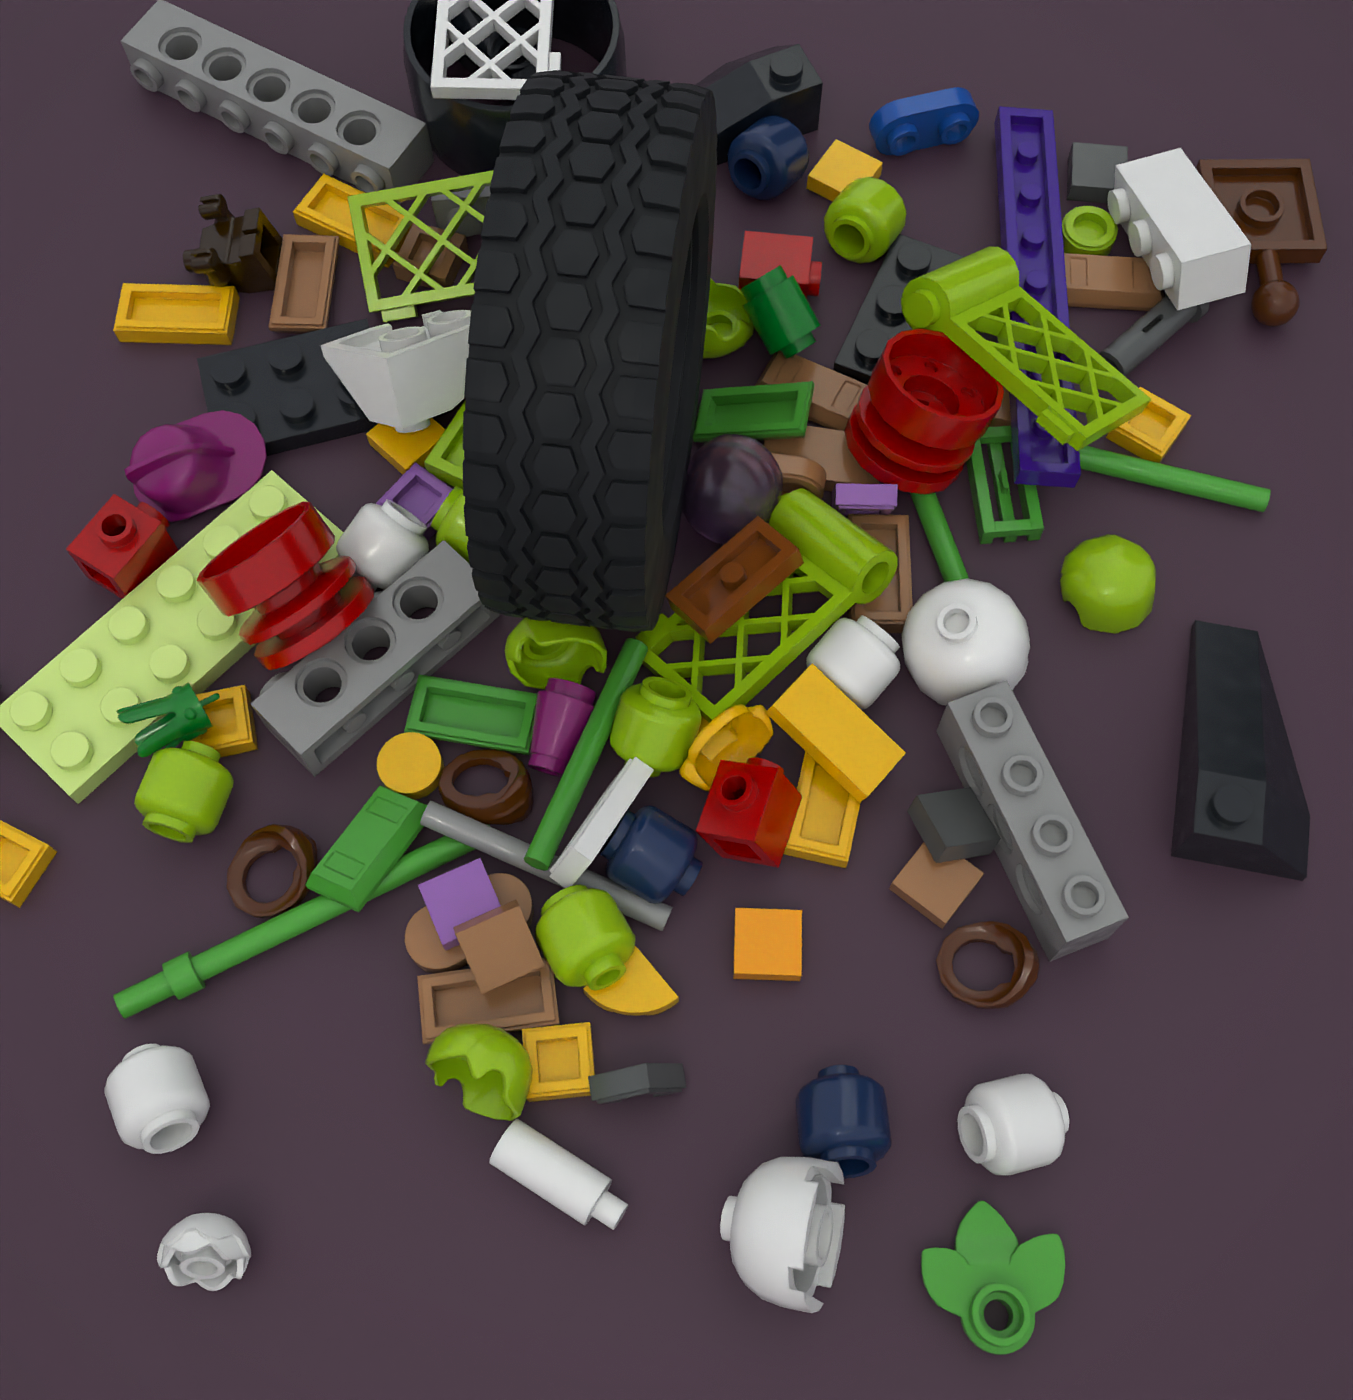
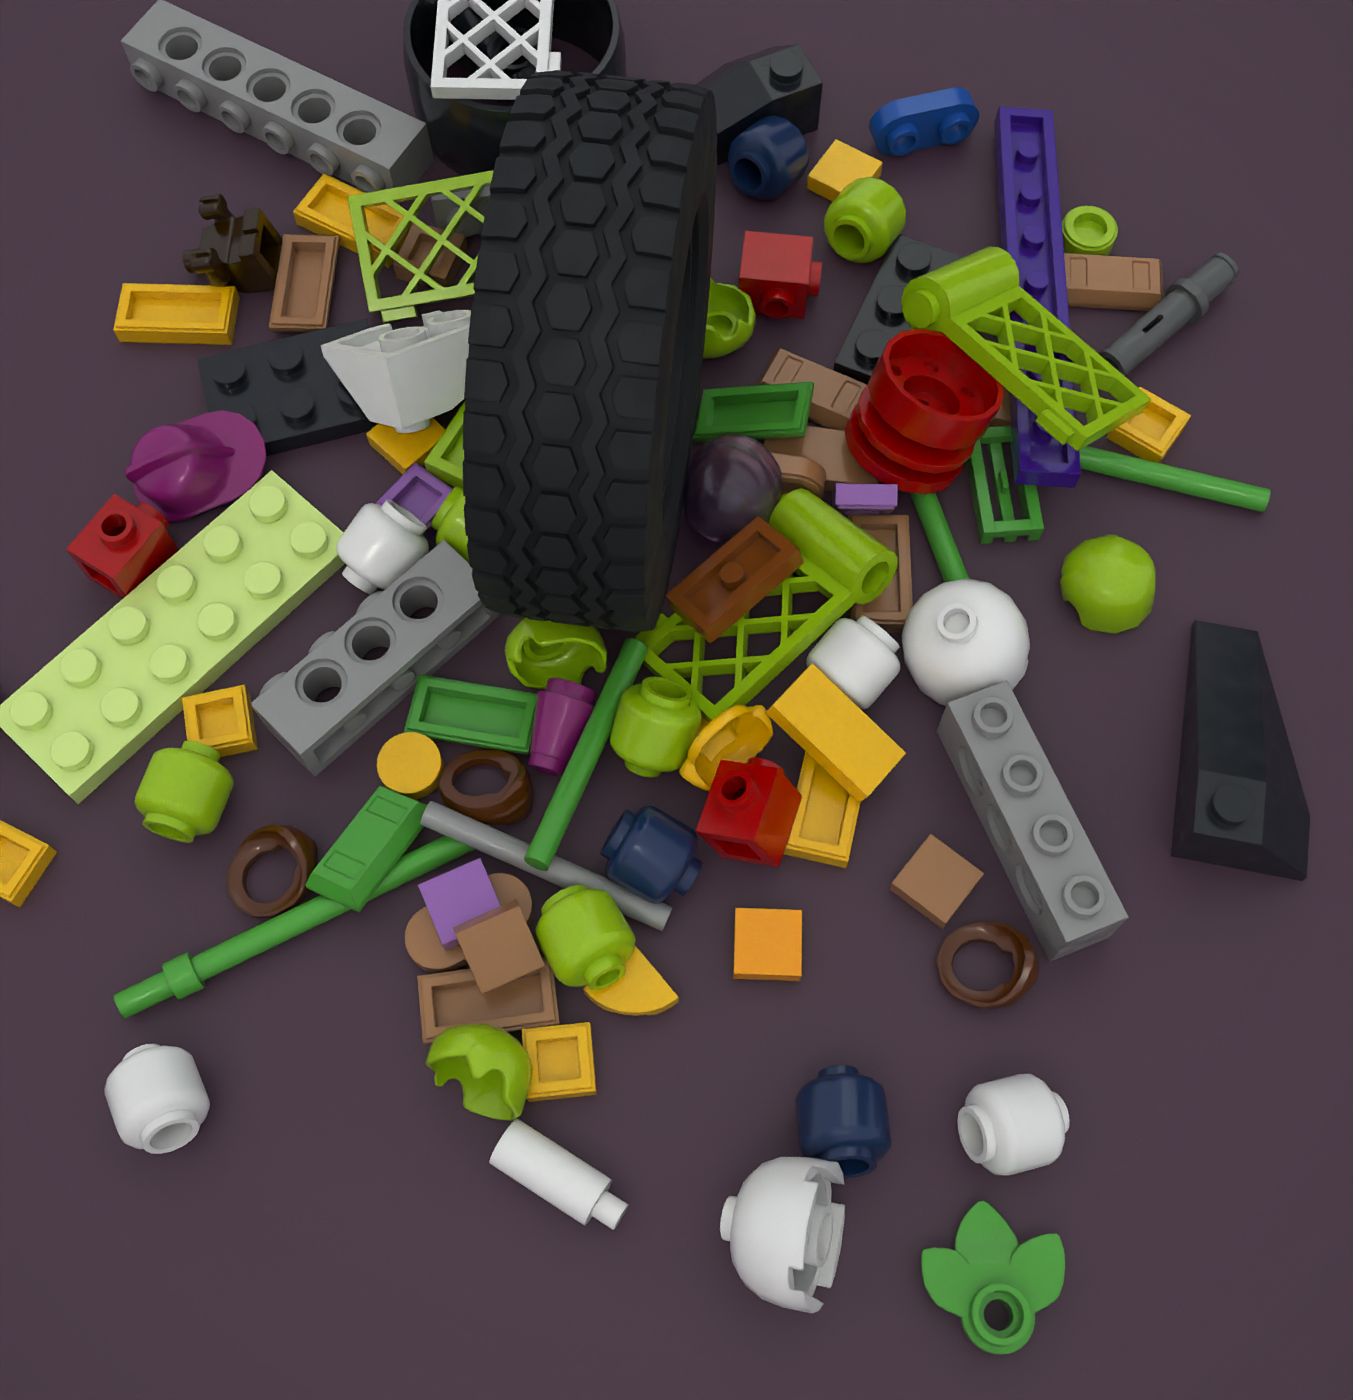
green piece [117,682,220,768] -> none
white plate [157,1213,251,1291] -> none
red wheel [196,501,374,670] -> none
white tile [549,756,654,888] -> none
dark grey tile [588,1063,687,1104] -> none
green brick [740,265,821,359] -> none
dark grey tile [907,787,1001,863] -> none
dark grey tile [1067,142,1128,204] -> none
white brick [1107,148,1251,311] -> none
reddish brown plate [1196,158,1327,327] -> none

